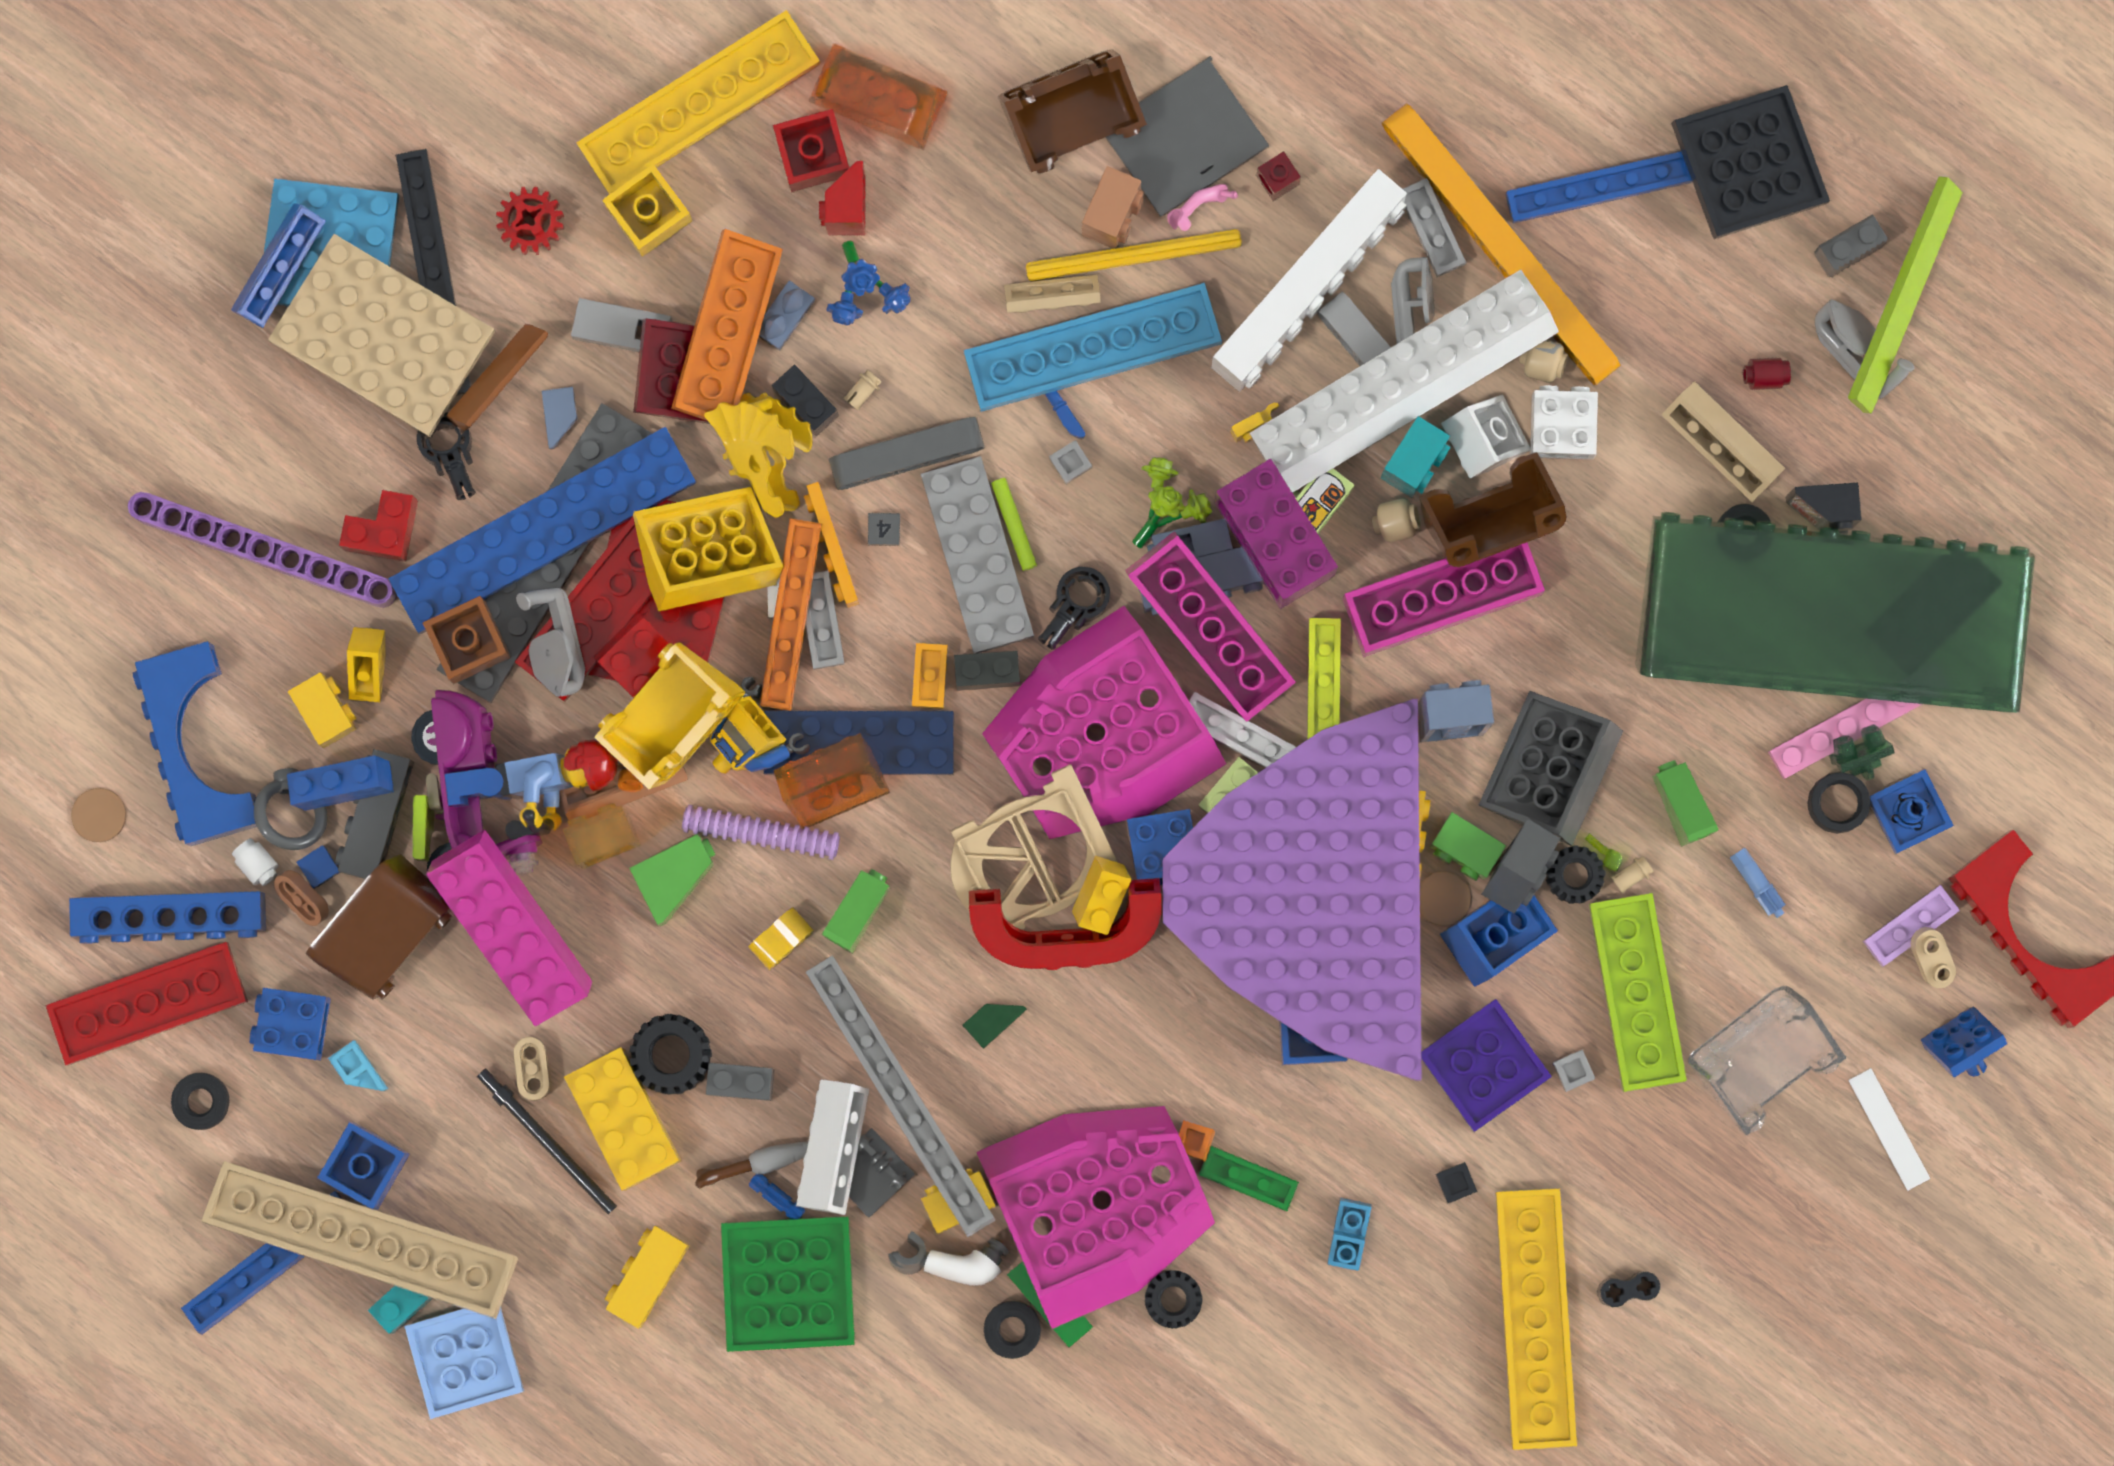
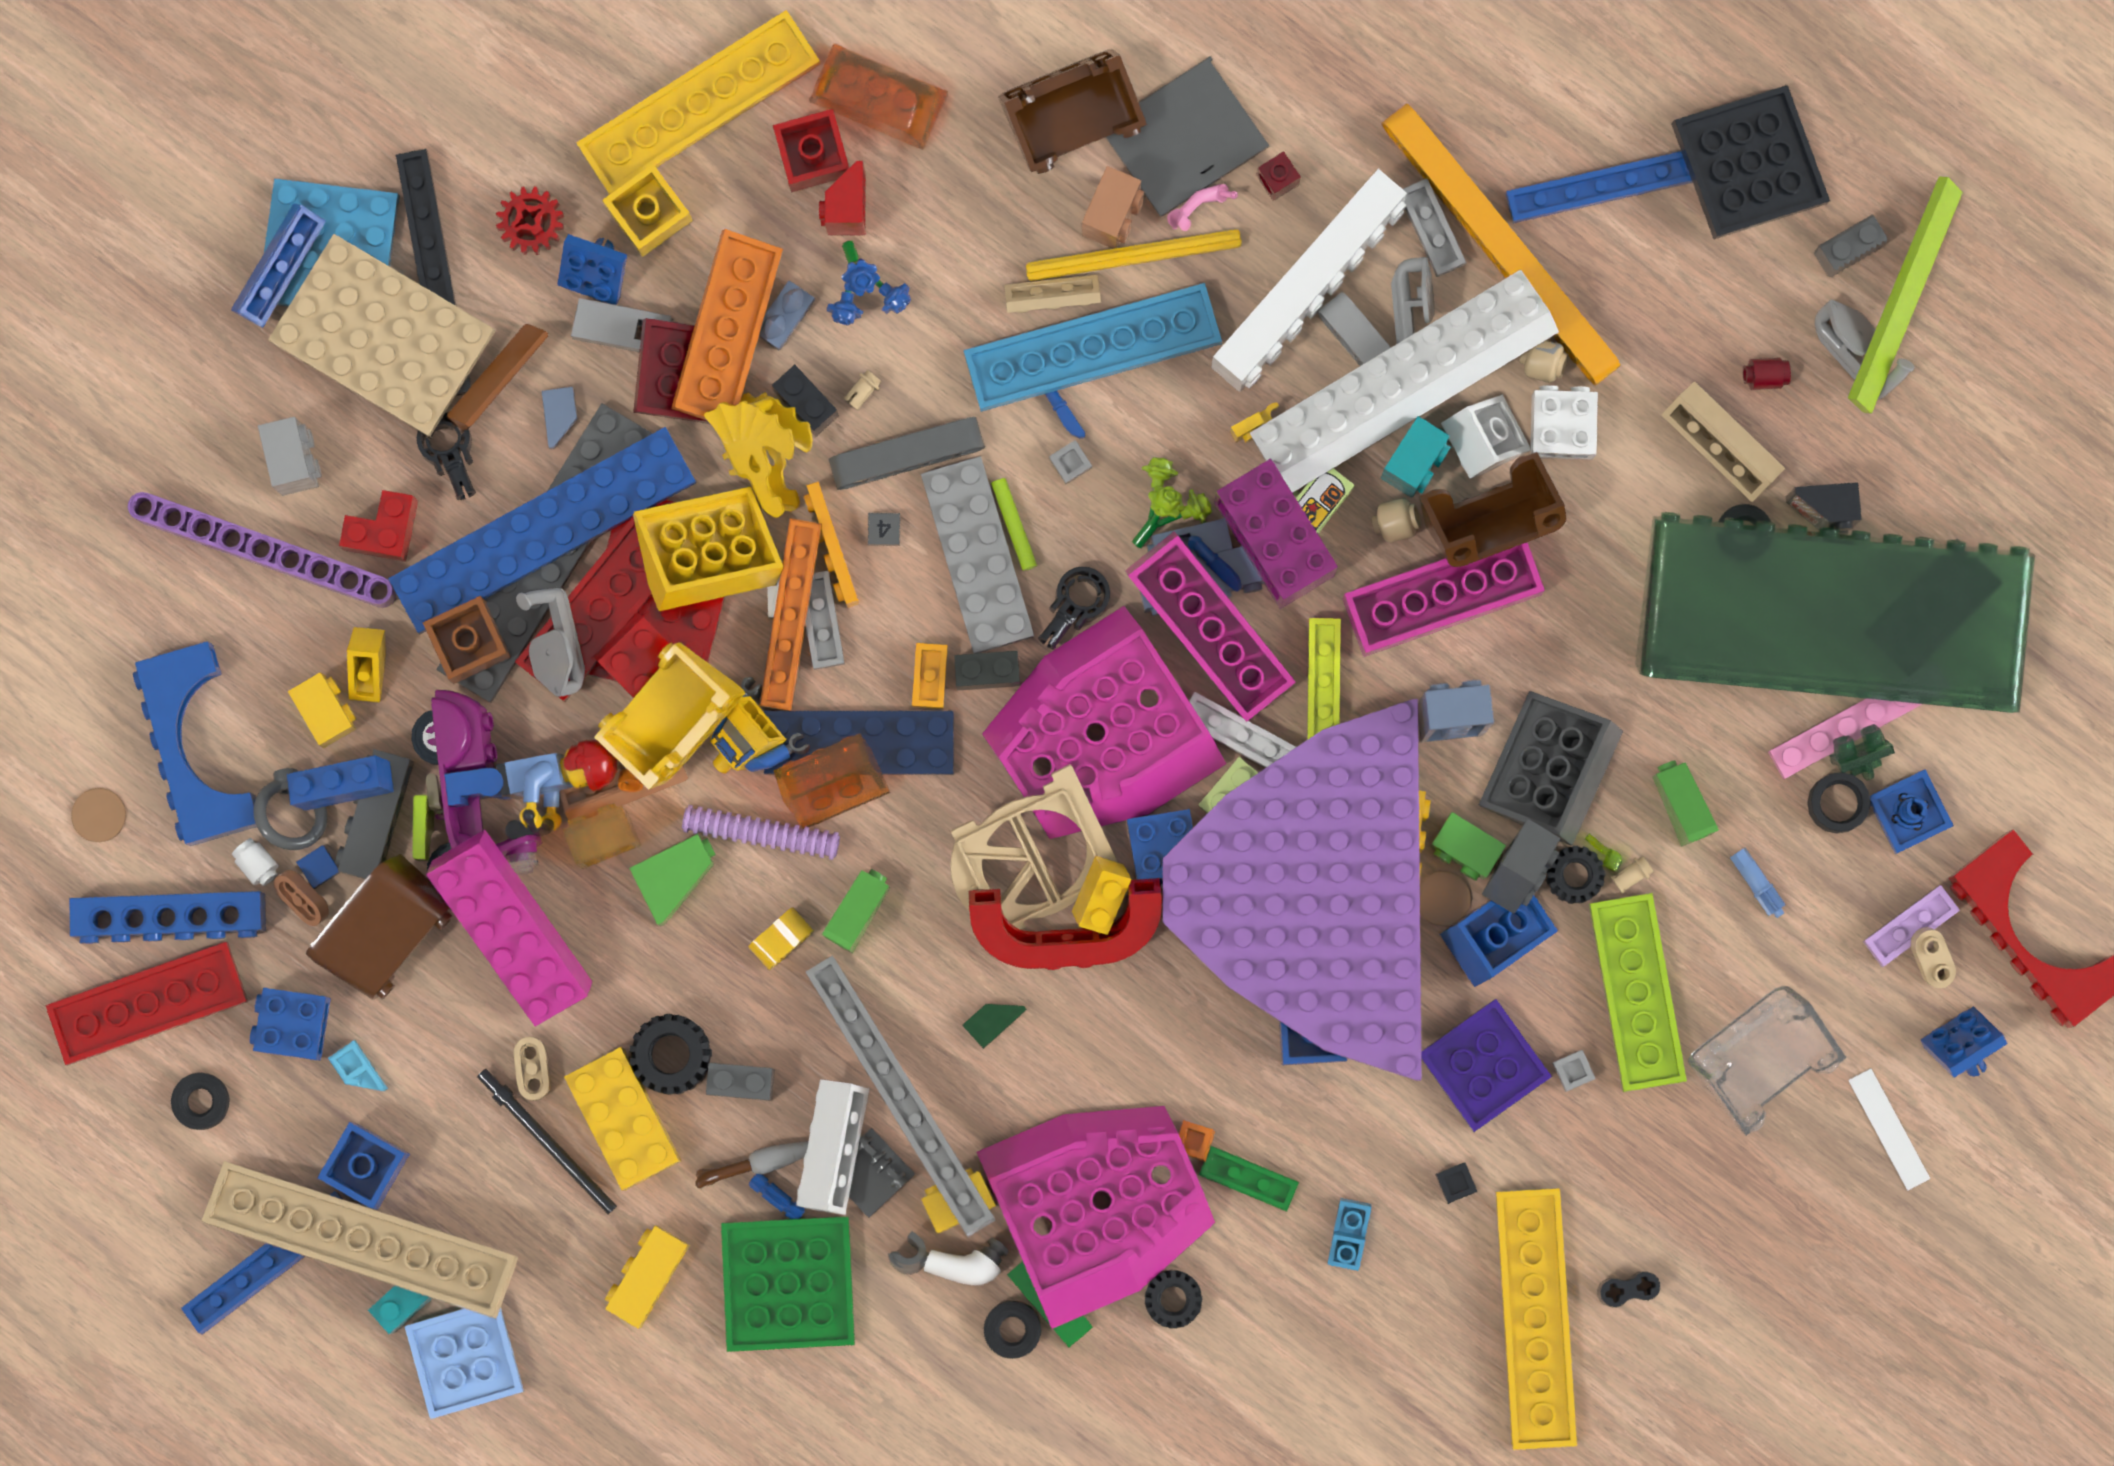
none -> light grey brick [258,417,322,496]
none -> blue plate [557,234,627,305]
none -> blue piece [1188,535,1242,592]

